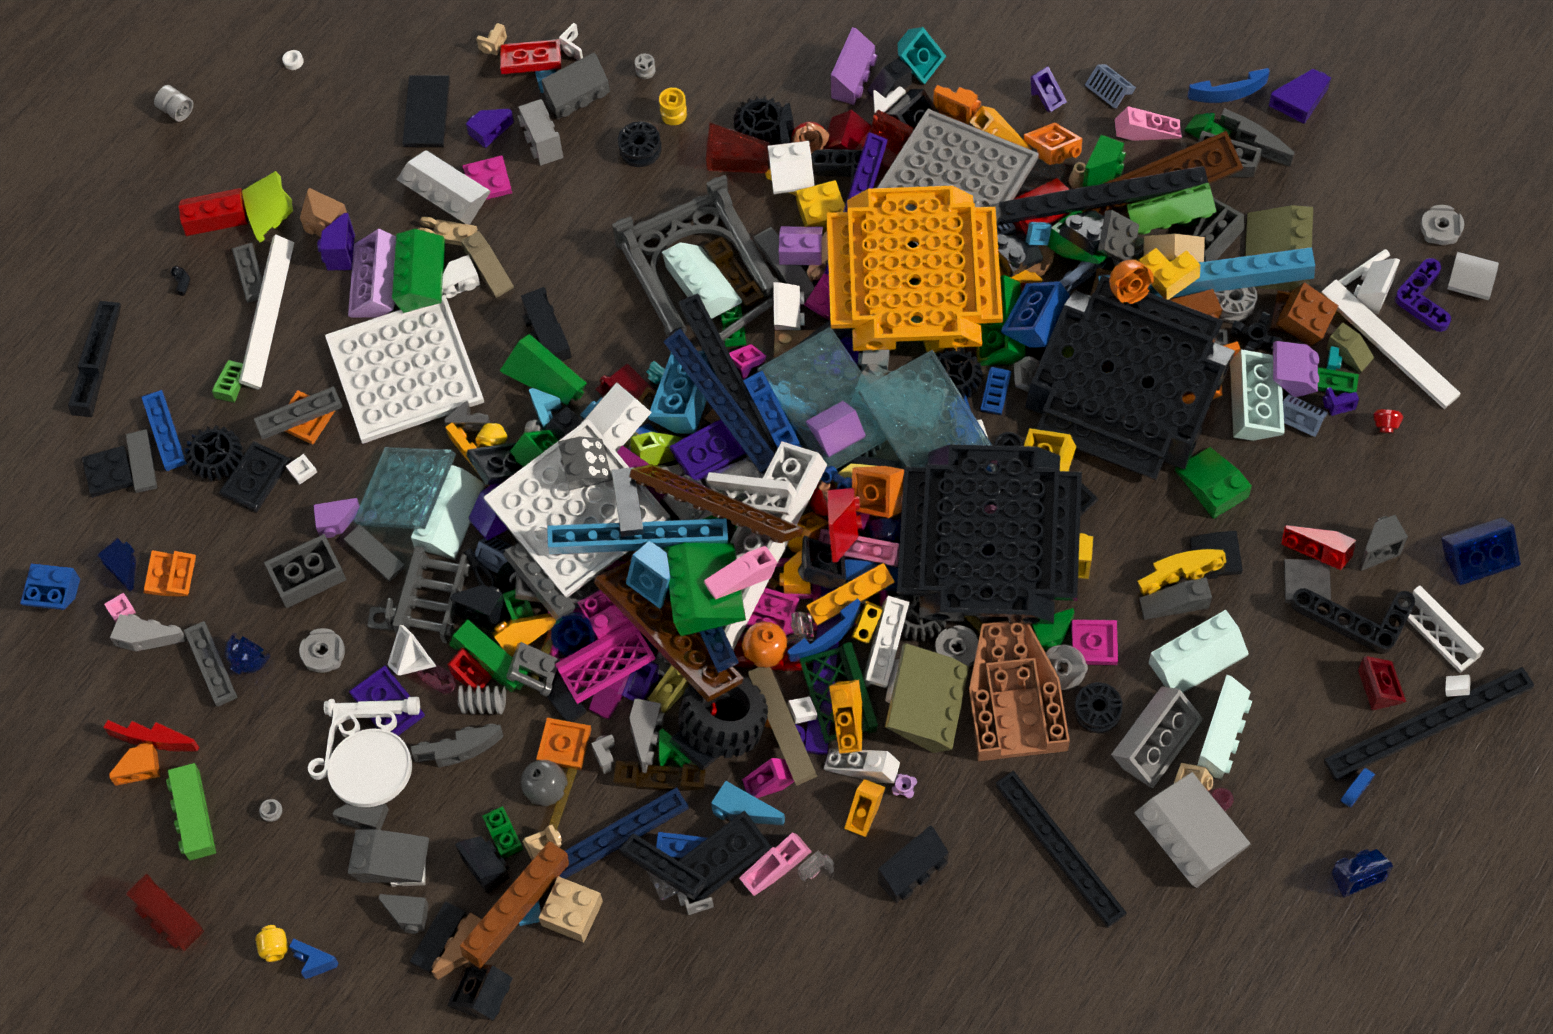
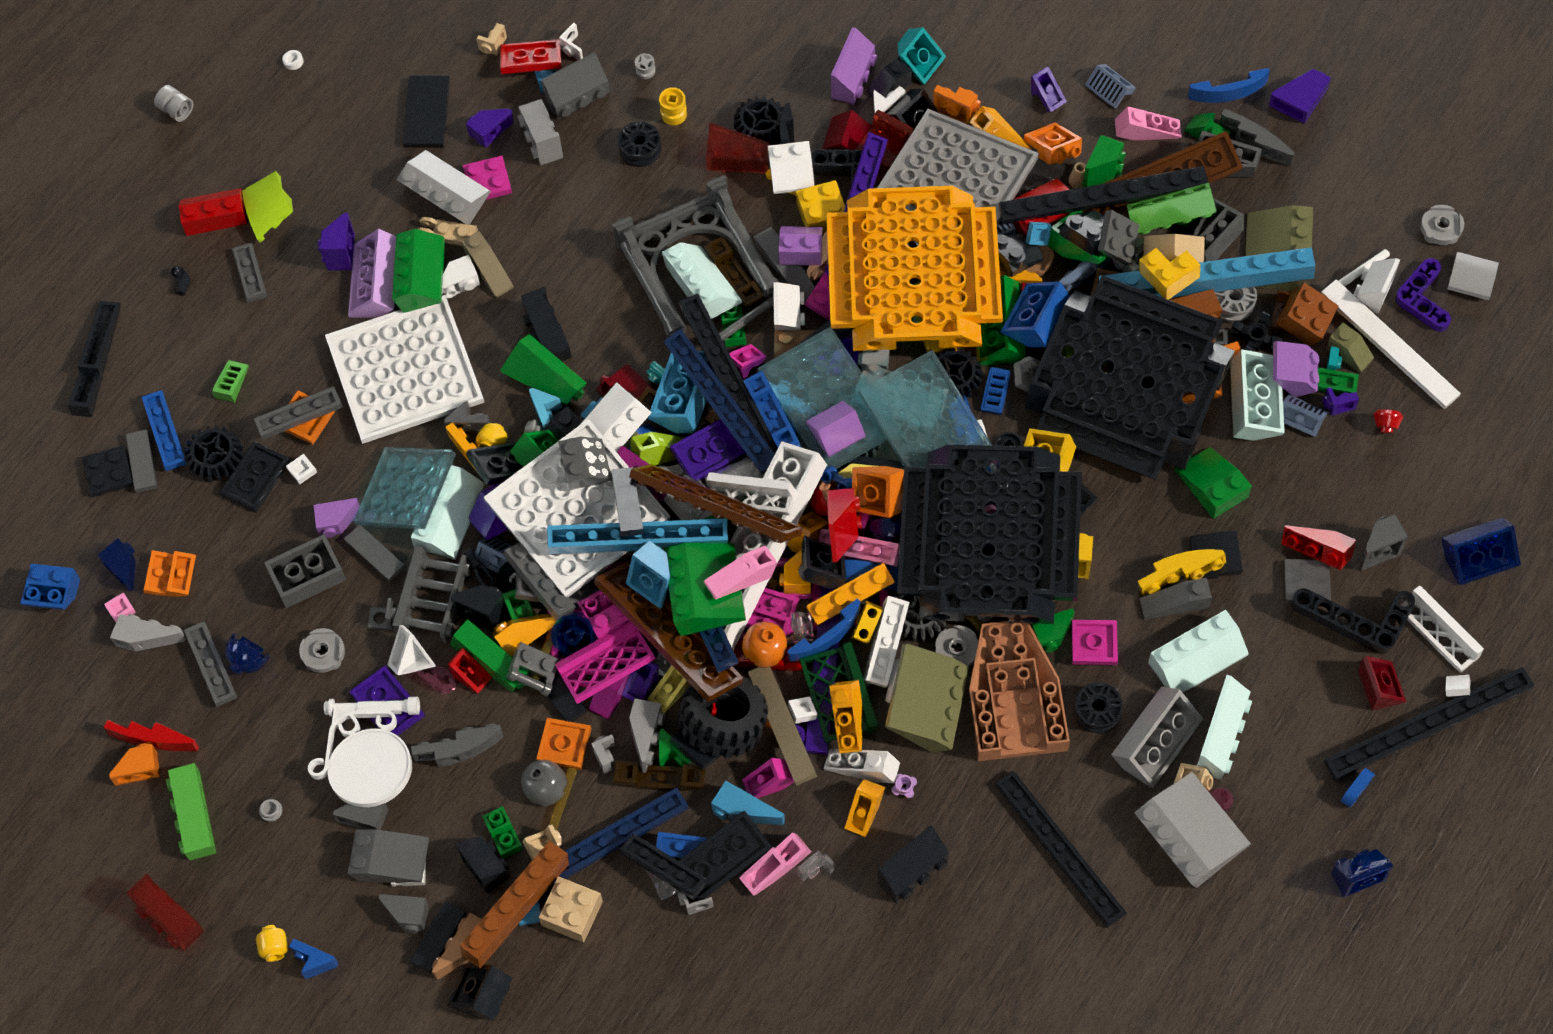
white tile [239,235,294,390] -> none
medium nougat slope [300,188,347,237] -> none
light grey piece [458,685,506,715] -> none
nougat hair [790,122,829,154] -> none
light grey plate [1046,645,1088,690] -> none
orange cylinder [1109,260,1154,304] -> none

